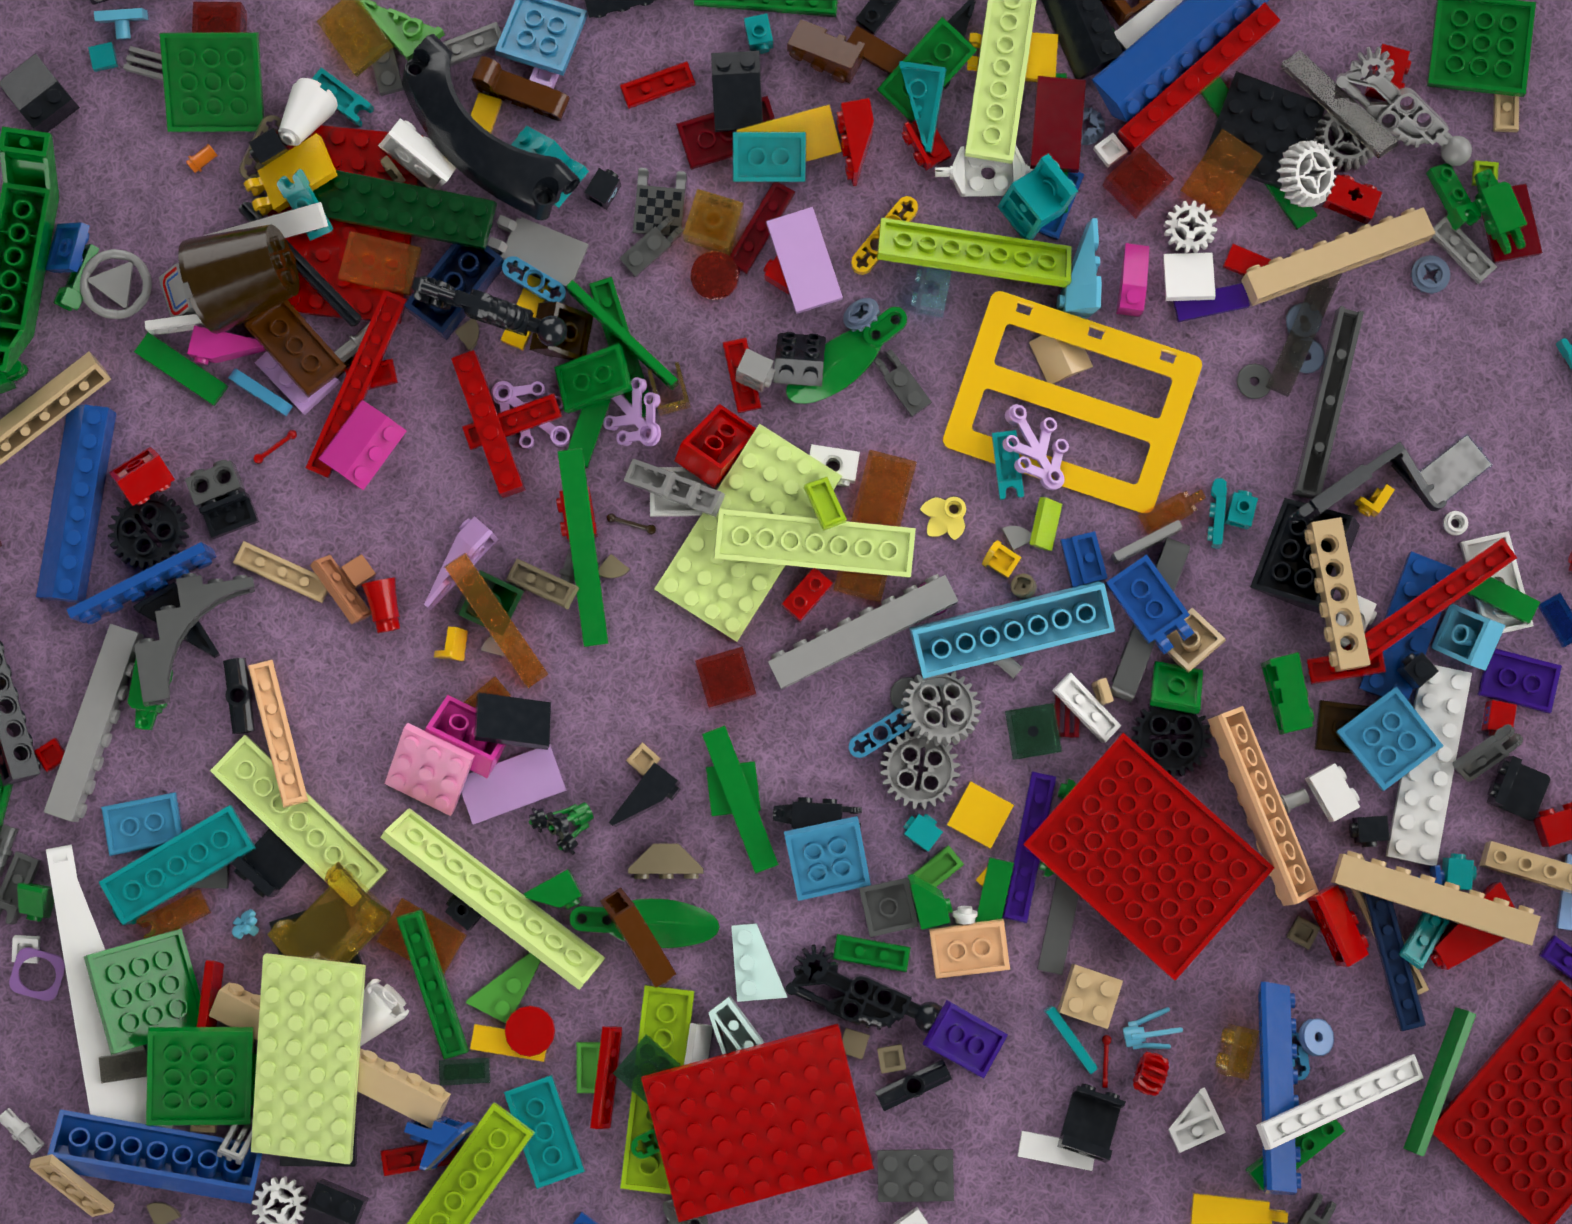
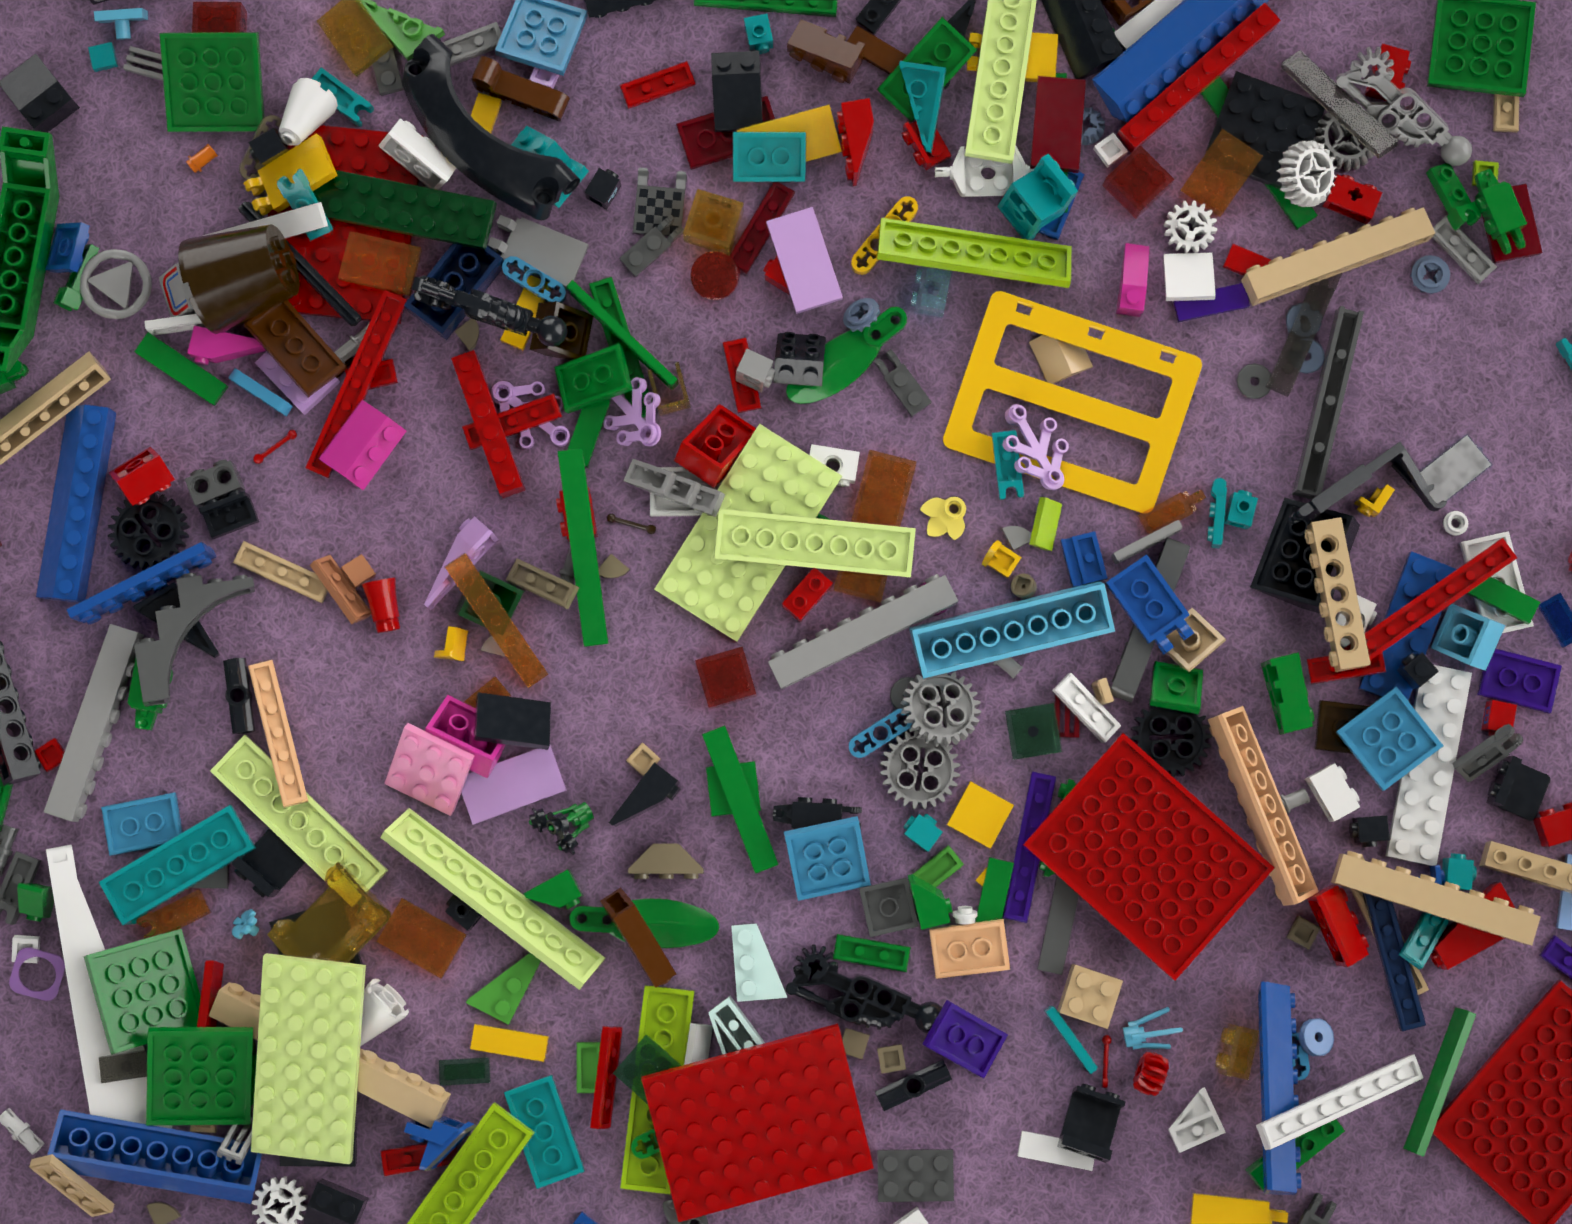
dark tan tile [380,155,406,183] -> none
green tile [396,909,469,1060] -> none
red tile [505,1005,556,1057] -> none
lime tile [804,477,847,531] -> none
medium azure wedge [1057,218,1102,318] -> none

